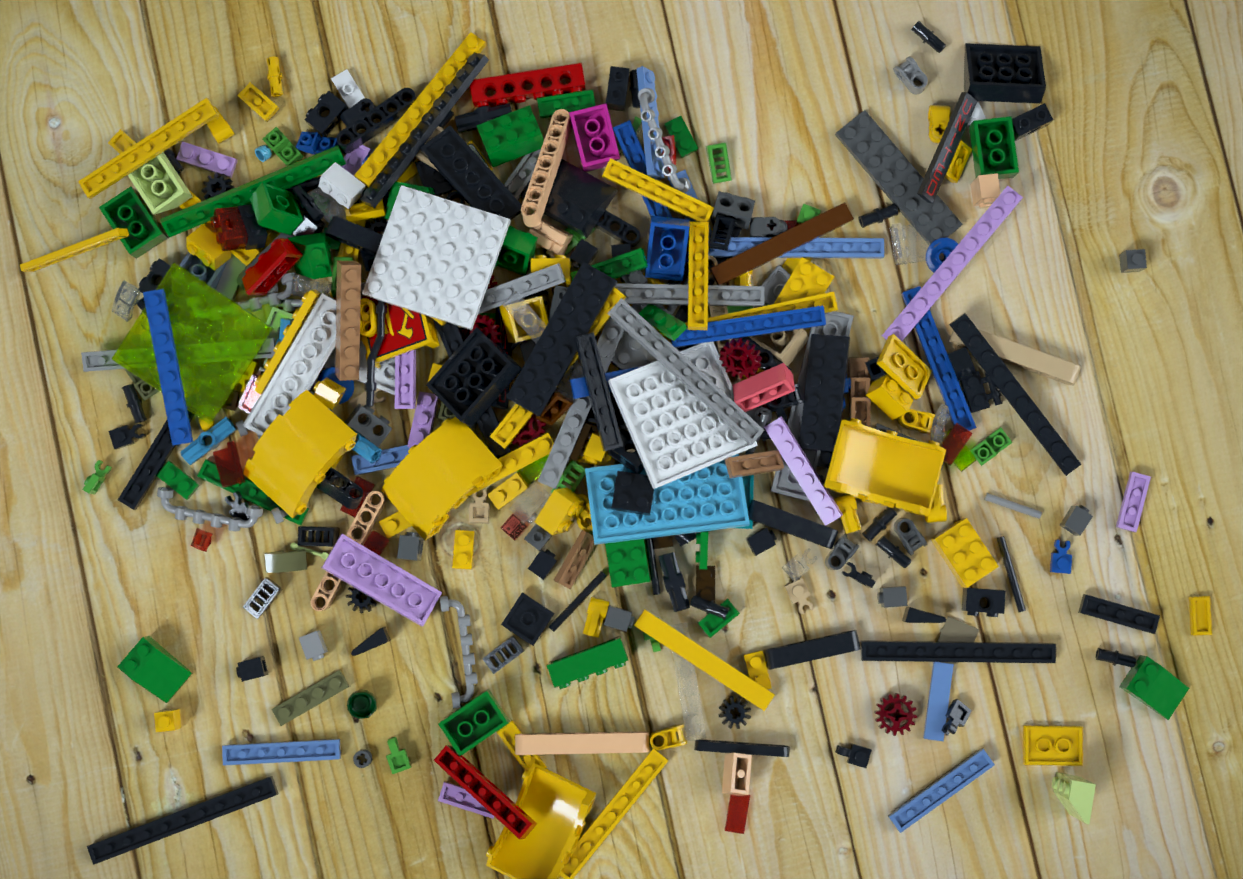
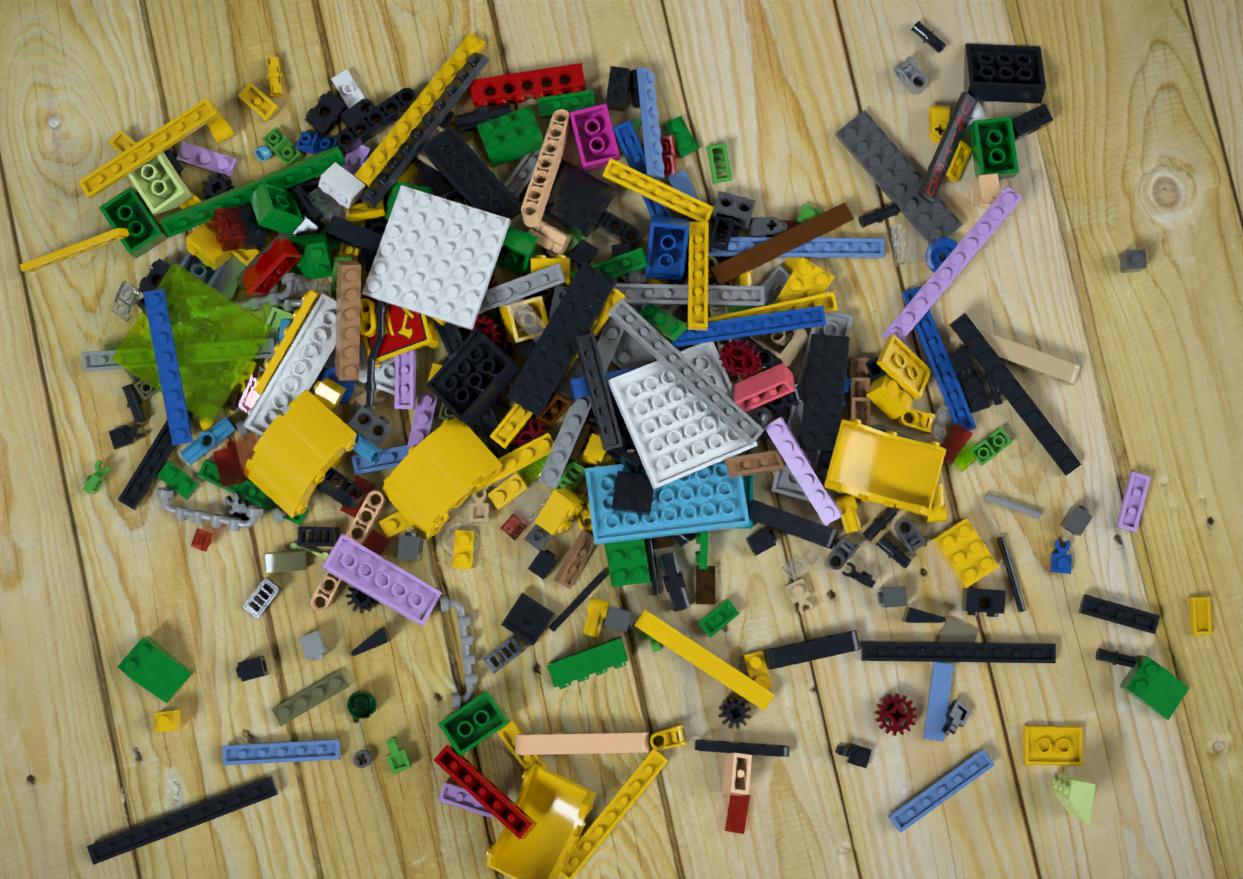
light grey bar [638,88,691,193] -> none
black axle [690,596,729,620] -> none

